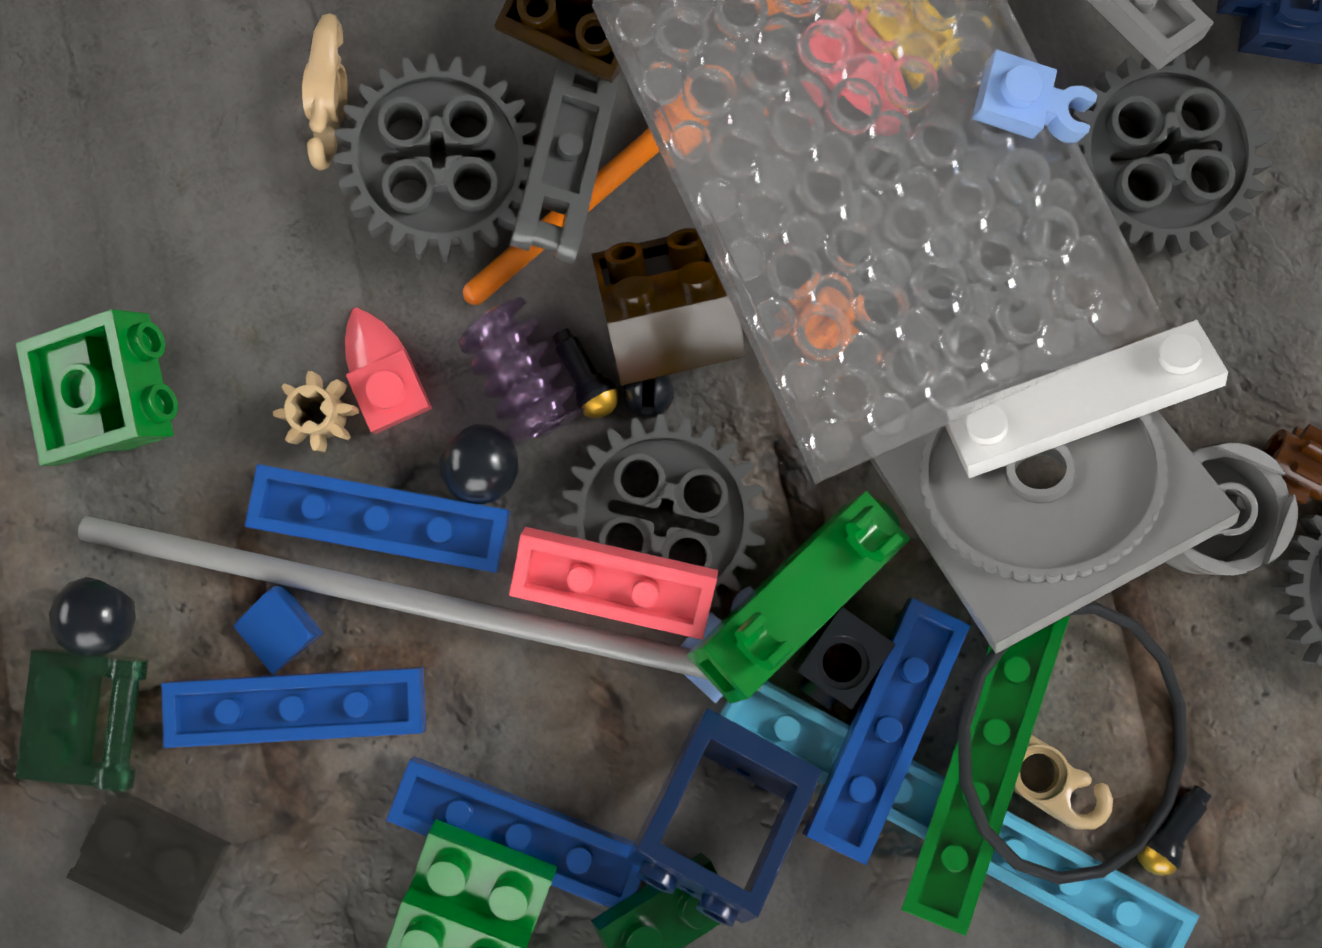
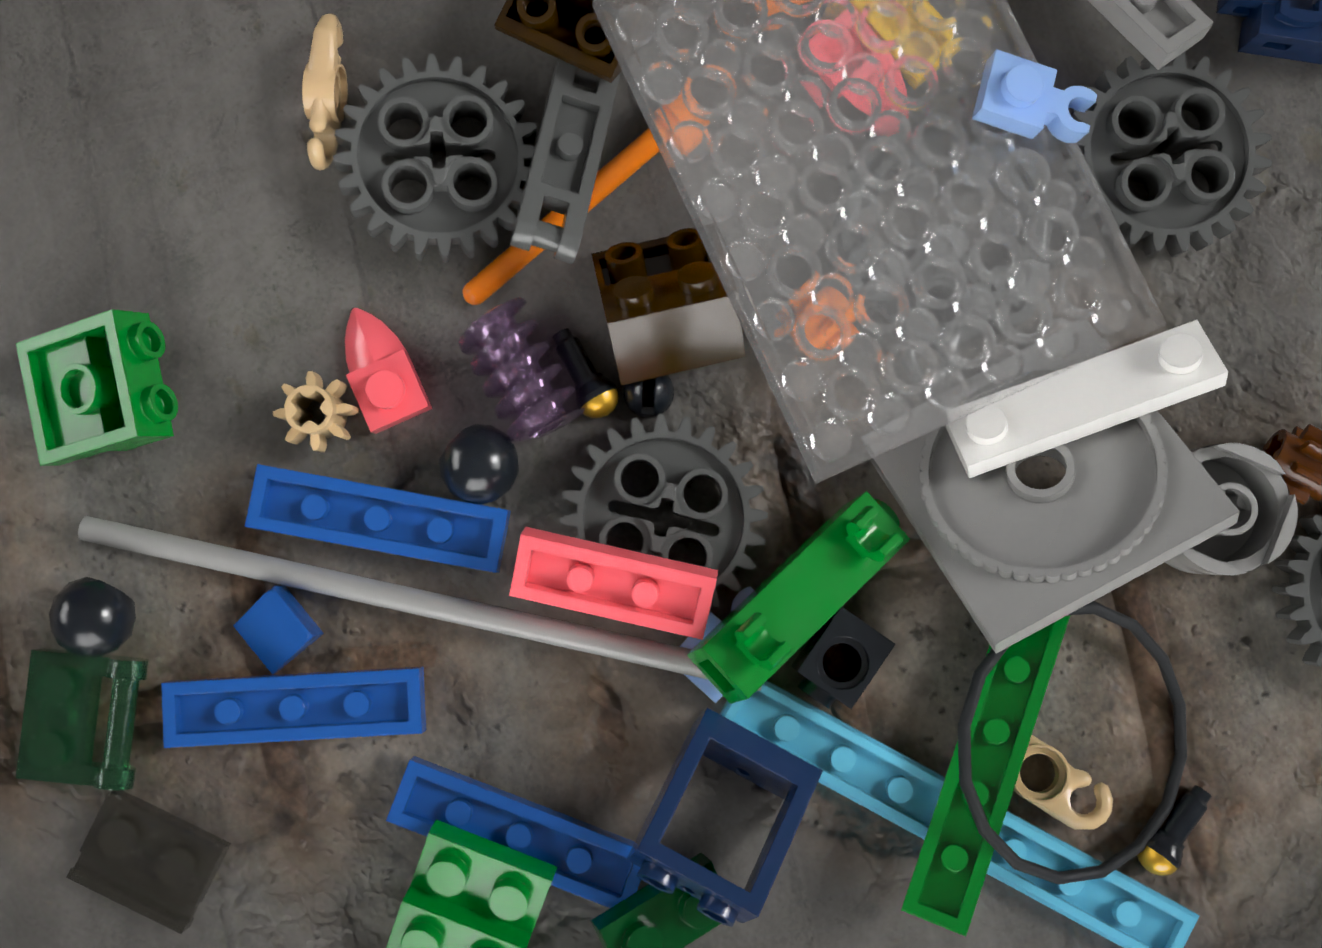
blue plate [802,598,970,865] -> none

